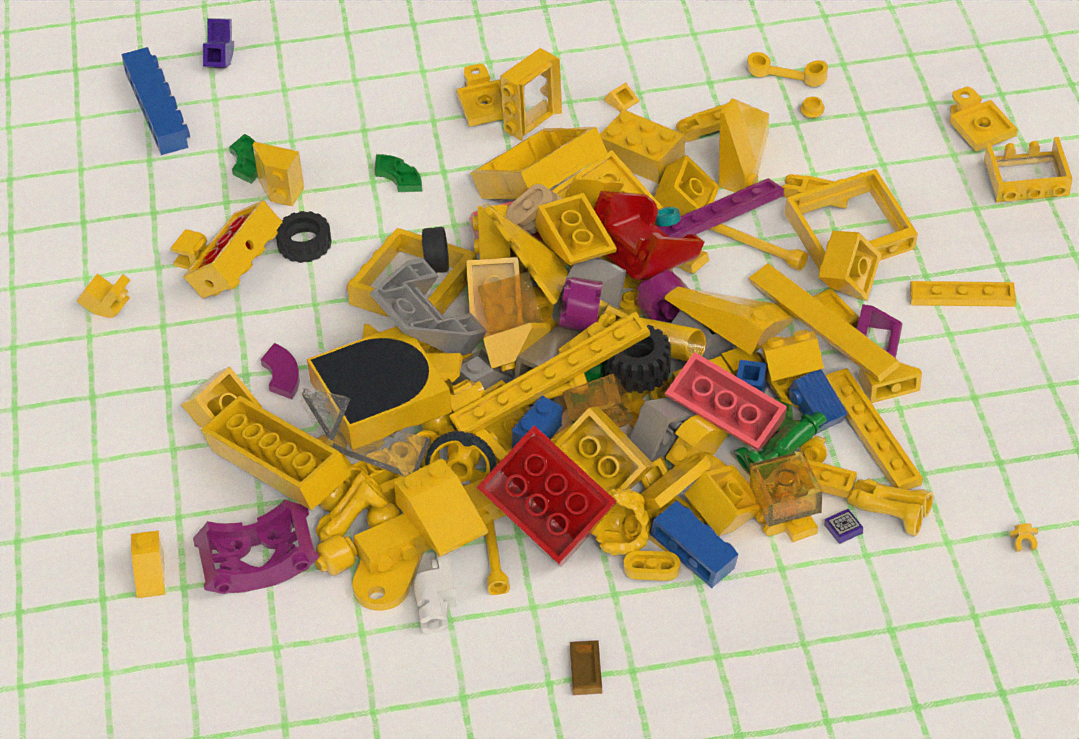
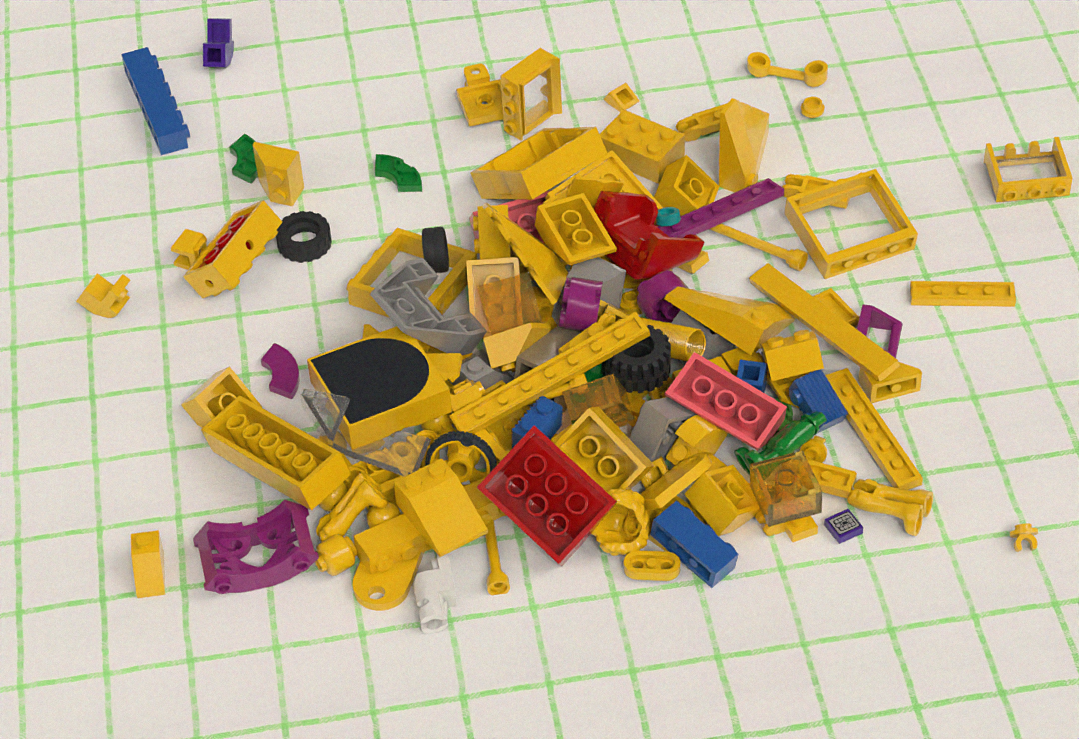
tan brick [507,184,562,234] -> none
pearl gold tile [570,640,602,695] -> none
yellow slope [818,230,881,301] -> none
yellow plate [949,86,1018,152] -> none

